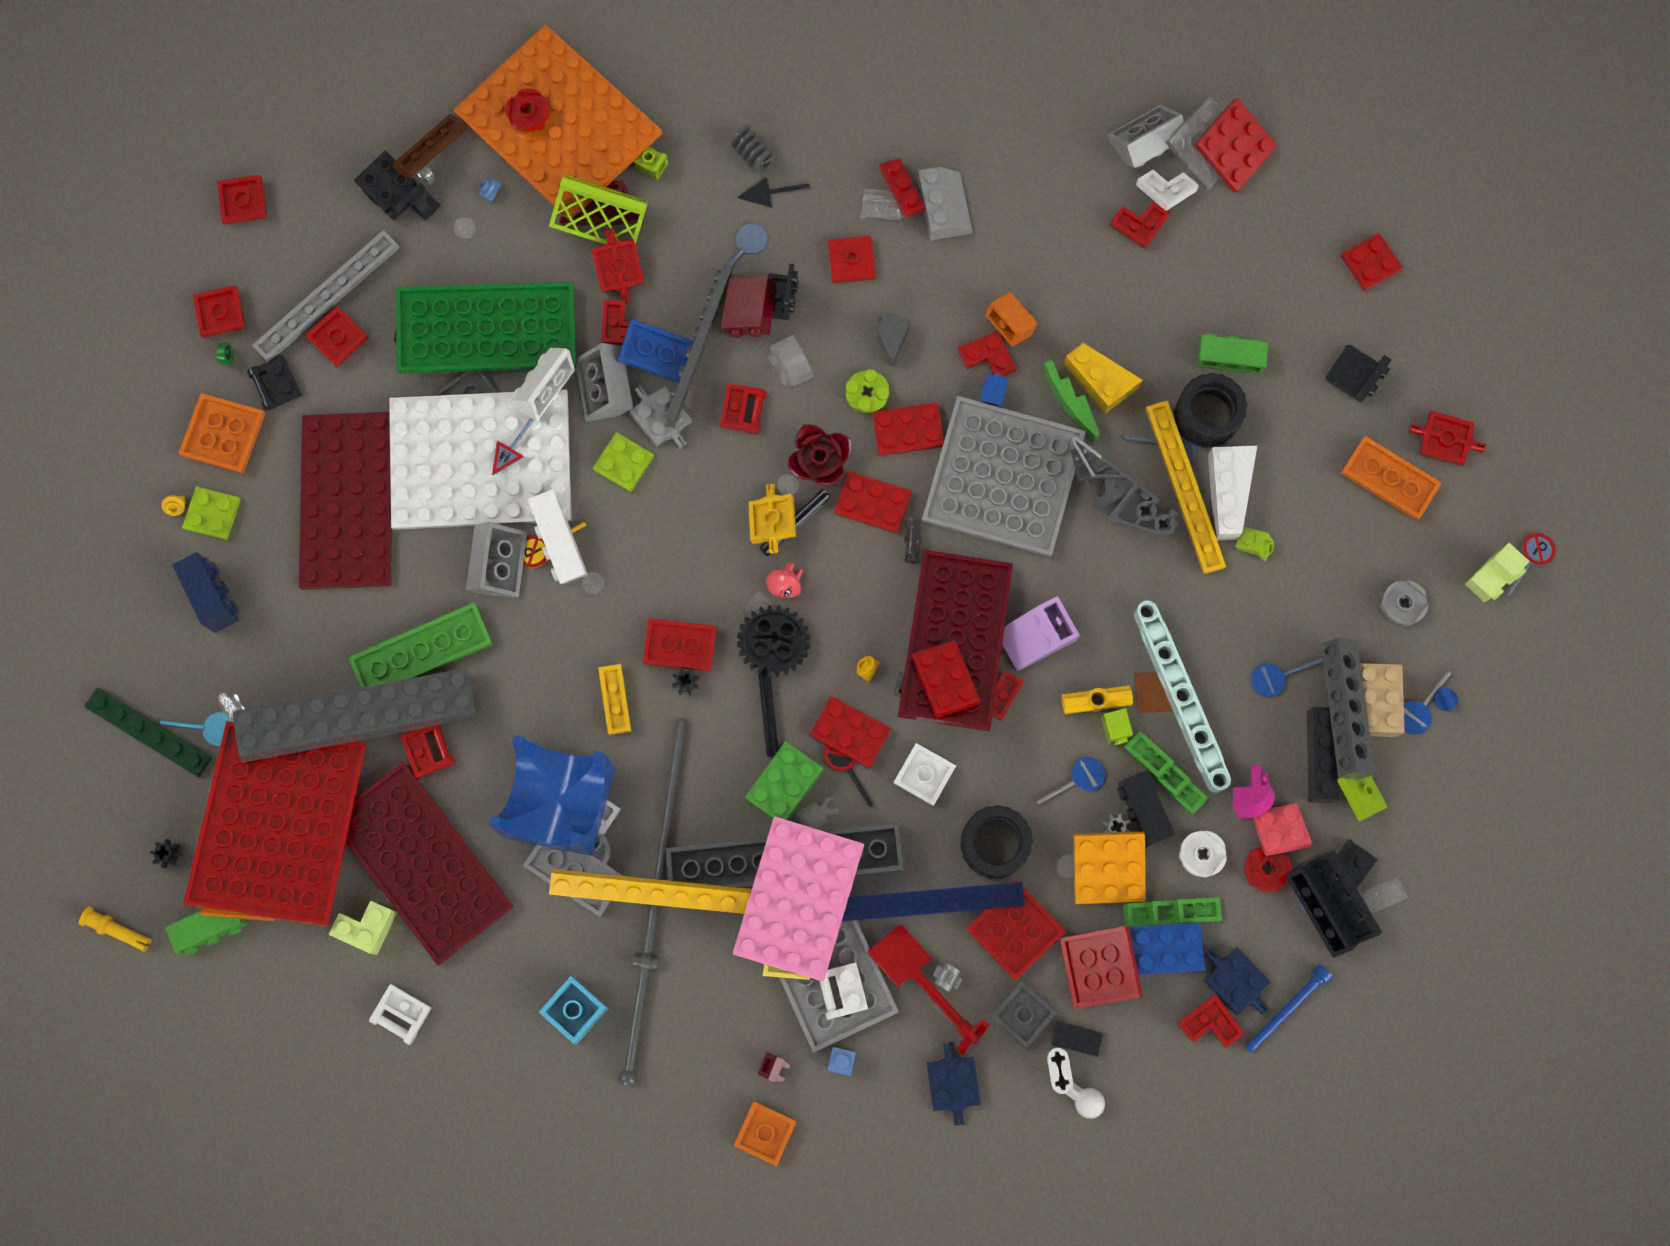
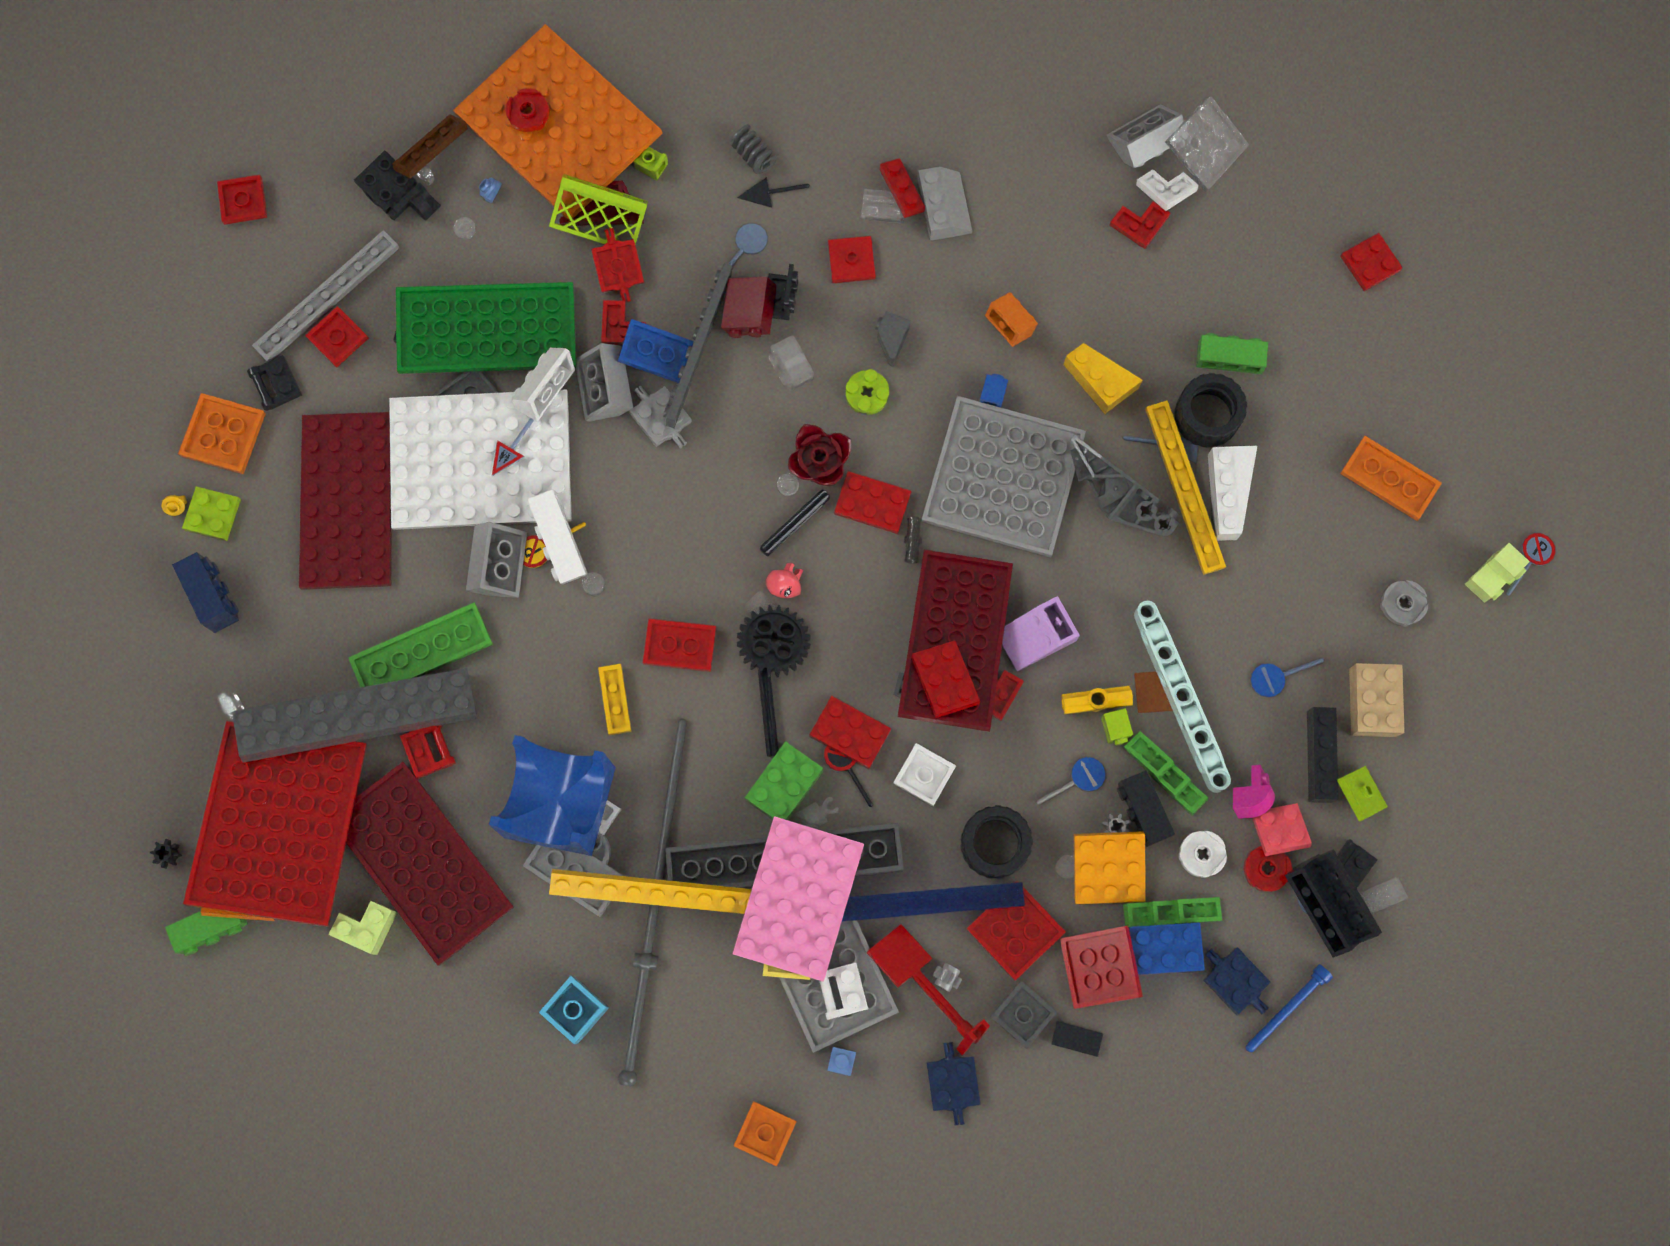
yellow pin [79,906,152,952] -> none
dark green plate [84,688,212,778] -> none
medium azure piece [160,712,234,746] -> none
red plate [193,285,246,338] -> none
green tile [216,343,234,365] -> none
white plate [369,984,432,1045] -> none
lime plate [592,432,654,493] -> none
black gear [672,667,700,696] -> none
red plate [720,383,767,435] -> none
yellow plate [749,483,796,554] -> none
dark red tile [758,1052,789,1082] -> none
yellow plate [857,656,880,682] -> none
red plate [872,402,944,456] -> none
red plate [958,330,1016,376] -> none
bright green slope [1042,360,1100,443] -> none
white beam [1047,1047,1105,1119] -> none
red plate [1177,995,1245,1048] -> none
red plate [1193,98,1277,192] -> none
lime bracket [1235,527,1274,561] -> none
dark grey brick [1321,637,1375,780] -> none
black bracket [1325,345,1392,403] -> none
blue piece [1404,671,1451,735] -> none
red plate [1409,411,1486,466] -> none
blue plate [1434,686,1458,711] -> none

